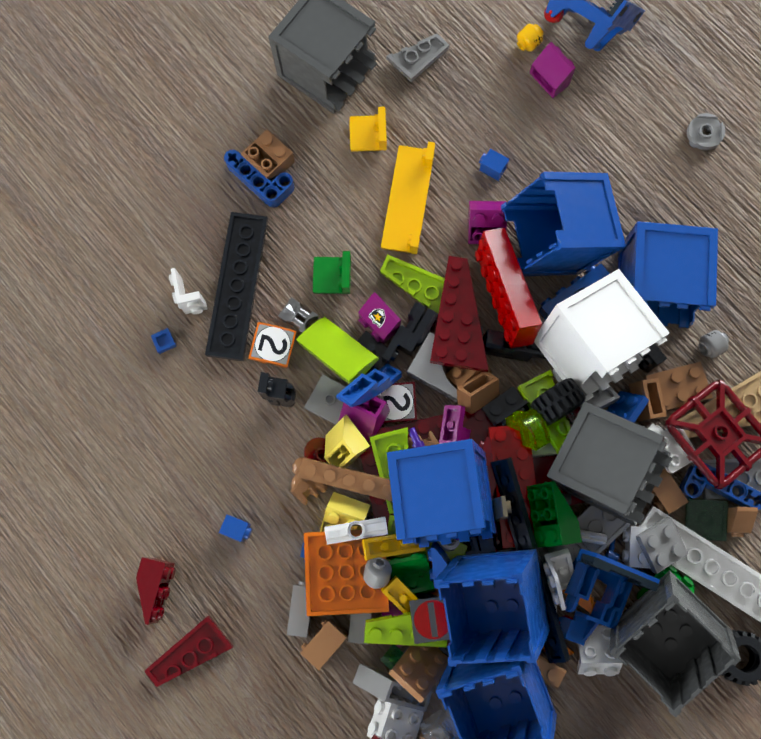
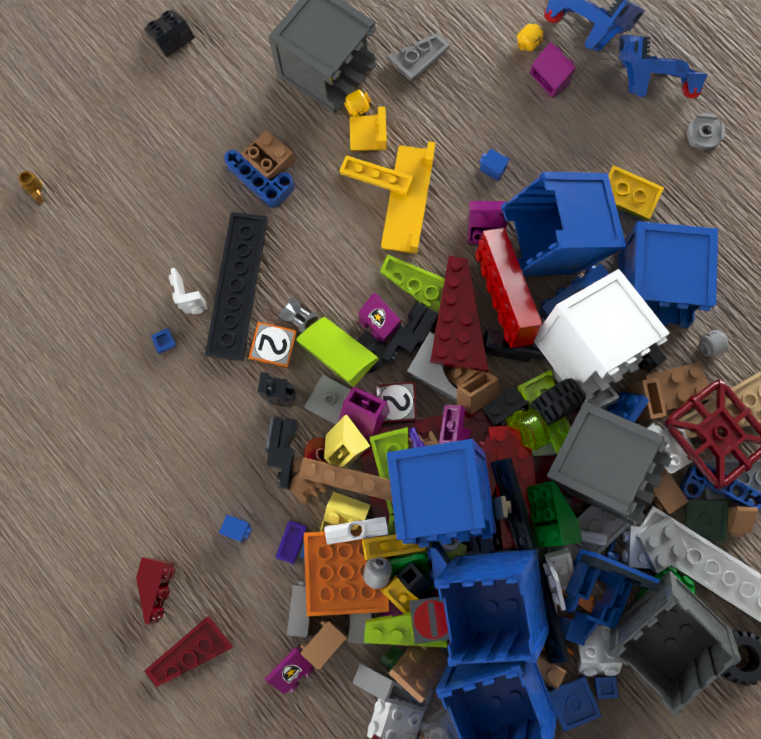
green bracket [313,251,351,294] -> none
blue slope [336,364,402,407] -> none
none -> pearl gold piece [18,171,44,204]
none -> black bracket [144,10,195,58]
none -> black plate [265,416,298,489]
none -> magenta slope [265,644,314,695]
none -> dark purple tile [275,520,308,565]
none -> yellow plate [339,155,414,196]
none -> yellow head [344,89,371,116]
none -> black brick [397,562,433,598]
none -> blue plate [548,675,602,732]
none -> blue plate [594,676,619,700]
none -> yellow plate [608,165,664,221]
none -> blue container [618,34,707,99]

